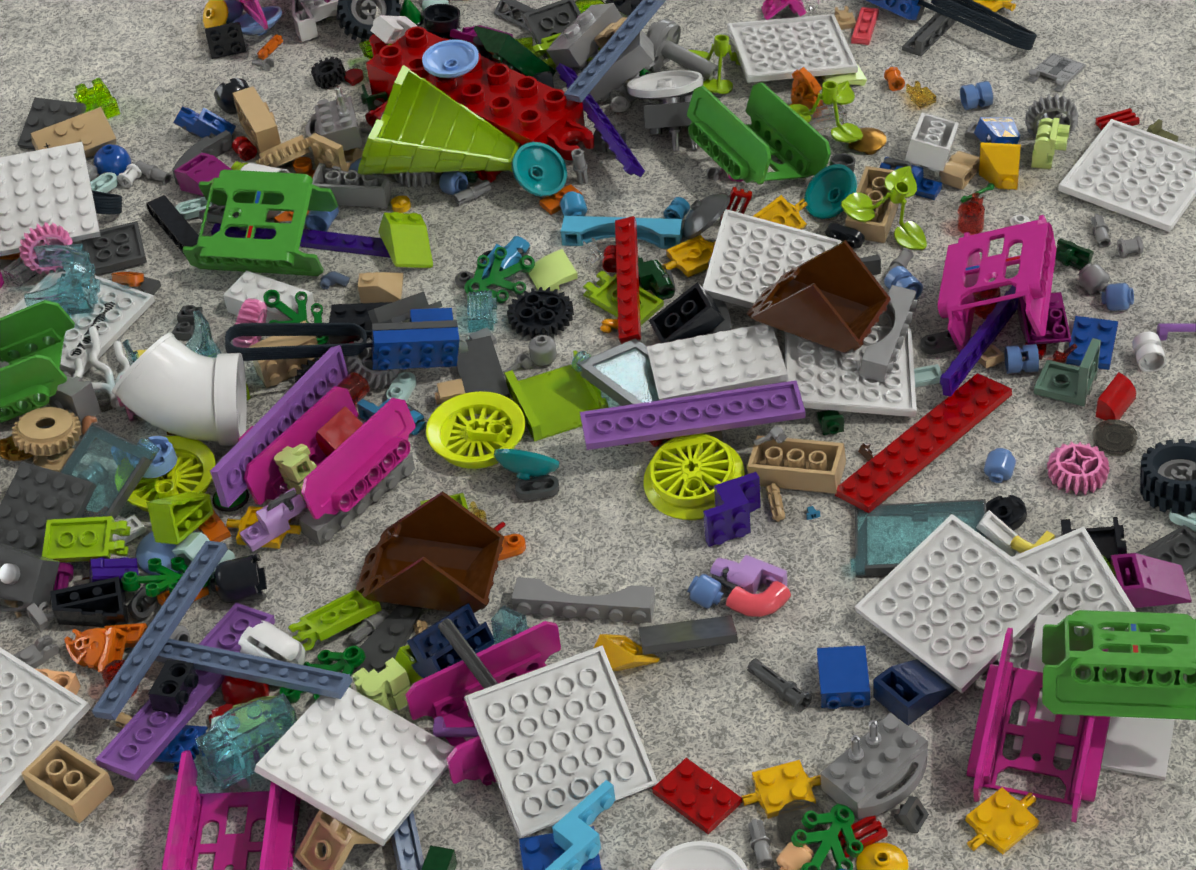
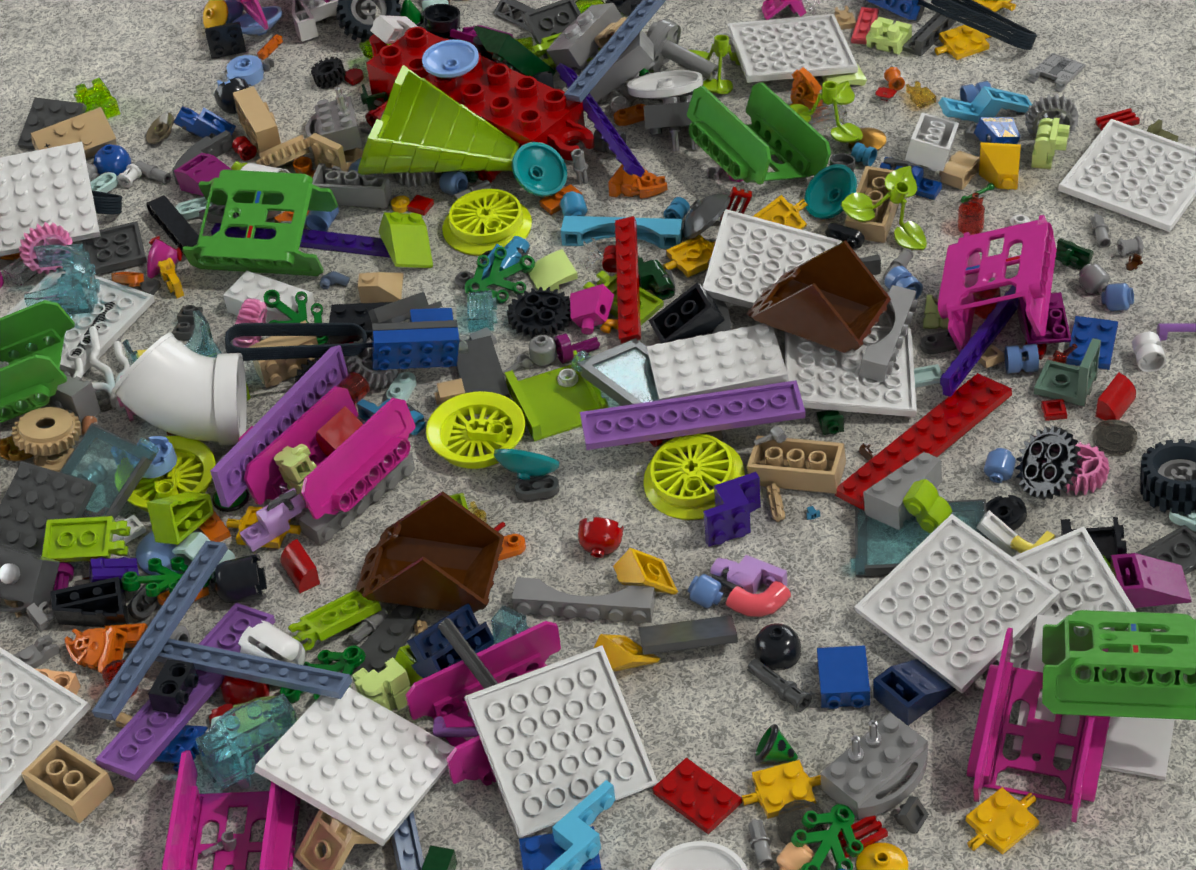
none -> dark tan dish [146,113,174,144]
none -> dark pink hat [147,236,183,279]
none -> yellow plate [158,258,184,298]
none -> light grey hand [202,831,236,857]
none -> light blue piece [217,55,264,86]
none -> red brick [280,539,320,593]
none -> red tile [407,195,434,216]
none -> neon yellow piece [442,189,532,256]
none -> magenta piece [554,333,600,364]
none -> white plate [557,368,578,387]
none -> dark pink torso [570,284,614,335]
none -> red cylinder [578,517,624,558]
none -> orange piece [608,164,668,199]
none -> orange plate [613,104,645,126]
none -> yellow slope [613,548,678,595]
none -> black cylinder [754,623,801,670]
none -> hat [755,724,798,763]
none -> dark azure wheel [851,142,877,166]
none -> light grey wedge [863,452,942,530]
none -> yellowish green hips [866,17,912,55]
none -> red piece [875,87,897,101]
none -> lime brick [902,479,952,534]
none -> yellowish green piece [923,294,949,329]
none -> yellow plate [934,25,992,60]
none -> medium azure bracket [938,86,1032,123]
none -> black gear [1015,426,1082,500]
none -> red tile [1041,399,1068,421]
none -> reddish brown piece [1125,253,1143,271]

